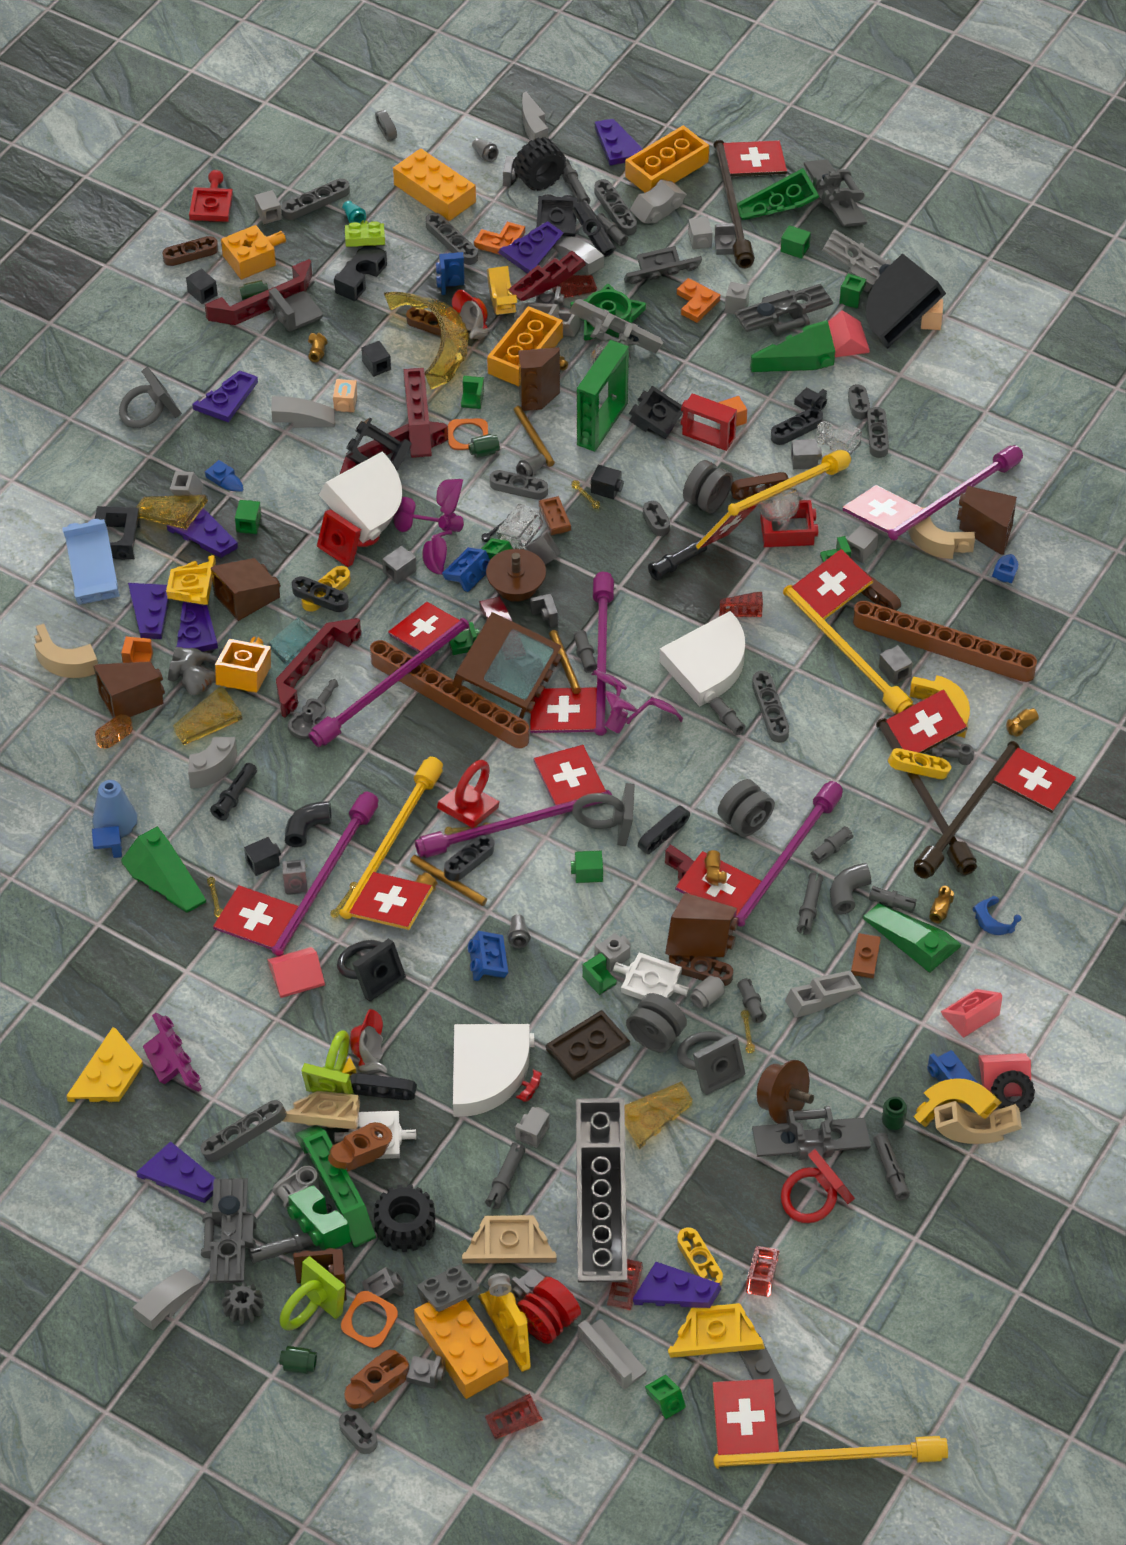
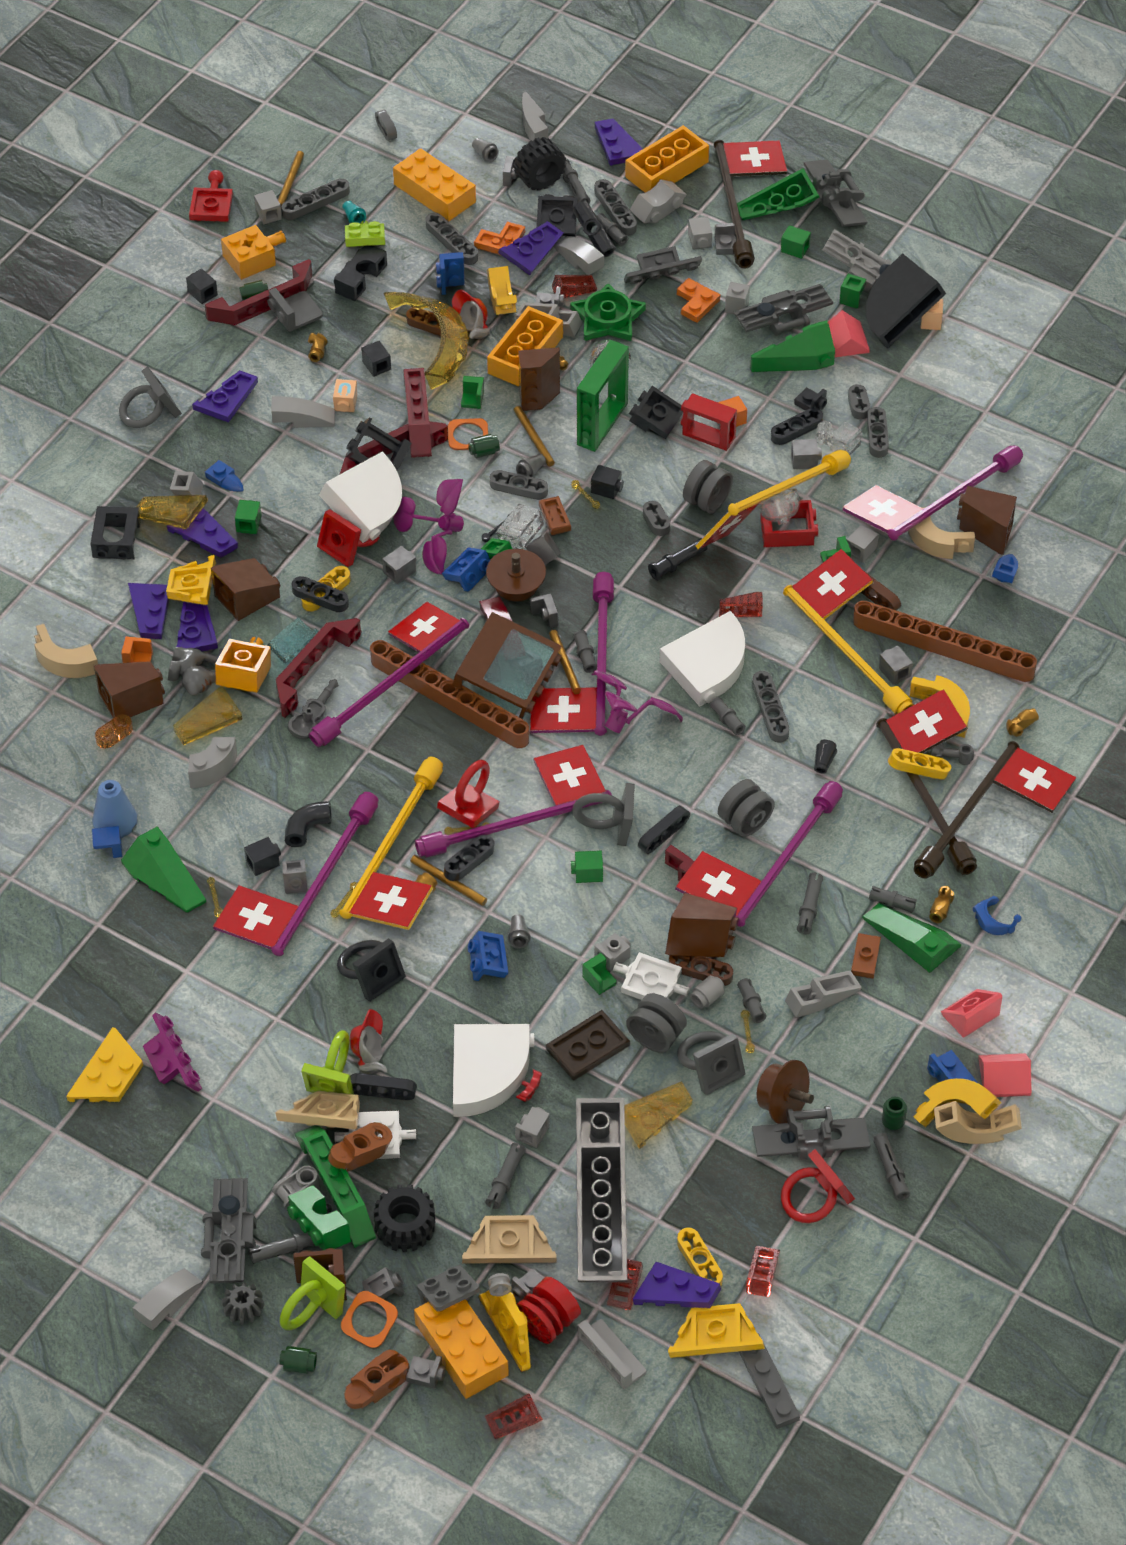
light blue panel [62,519,120,605] -> none
dark purple wing [136,1141,216,1203] -> none
reddish brown beam [162,236,218,266] -> none
dark grey beam [200,1100,287,1162] -> none
black pin [210,763,257,821] -> none
coral slope [267,947,325,998] -> none
dark grey beam [339,1410,378,1454] -> none
yellow piece [342,1056,356,1075] -> none
green bracket [449,622,480,655] -> none
dark red slope [508,251,586,302] -> none
light grey piece [569,299,663,354] -> none
green bracket [645,1374,686,1419] -> none
pearl gold arm [704,850,727,886] -> none
flag [713,1379,948,1469] -> none
reddish brown beam [730,472,789,500] -> none
dark grey pin [811,826,853,864] -> none
dark grey cylinder [830,863,872,915] -> none
black tyre [991,1070,1035,1112] -> none
none -> pearl gold bar [278,151,304,209]
none -> black cone [814,739,838,774]

